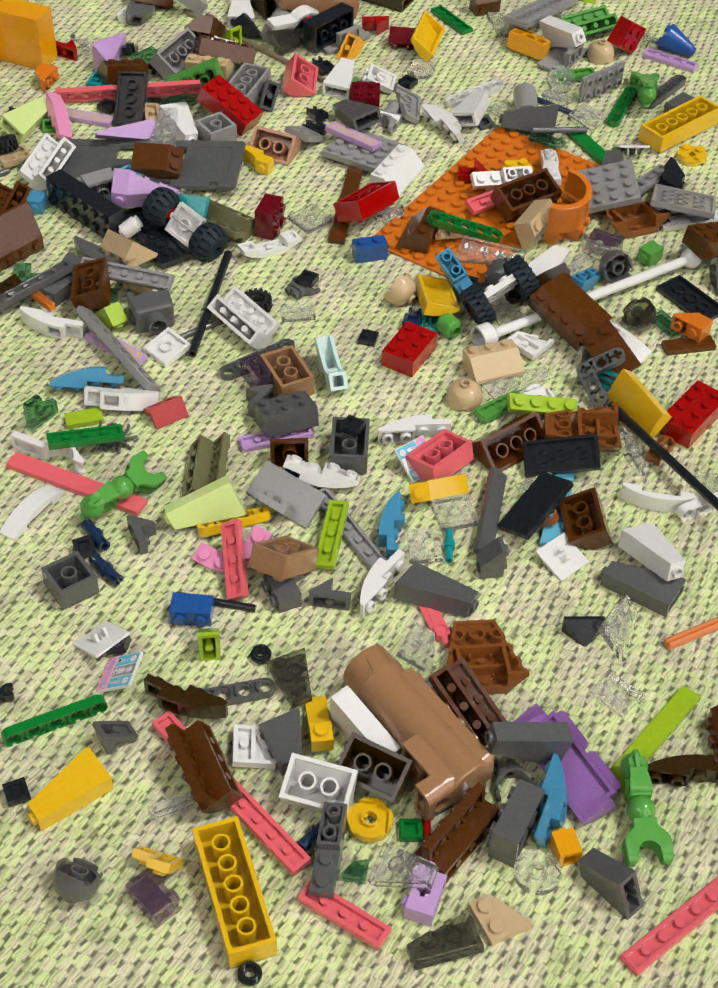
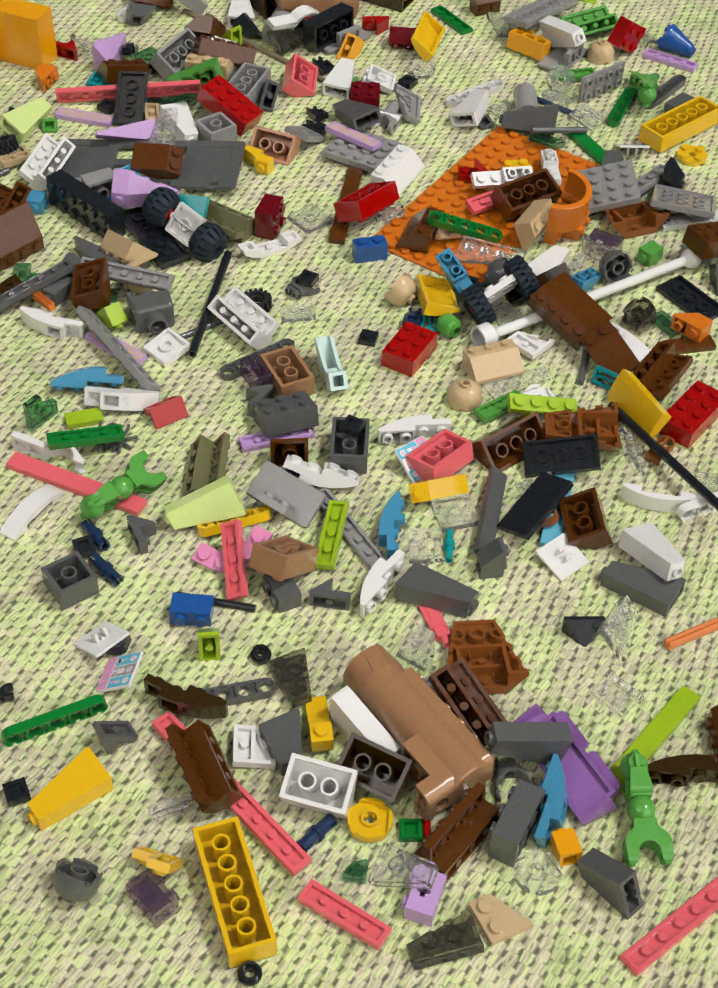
bright pink slope [45,91,72,139] -> none
white brick [118,215,143,239] -> none
dark grey slope [309,802,347,898] -> none
white slope [421,104,465,144] -> none
dark grey beam [576,347,626,407] -> none
none -> reddish brown brick [632,341,693,401]

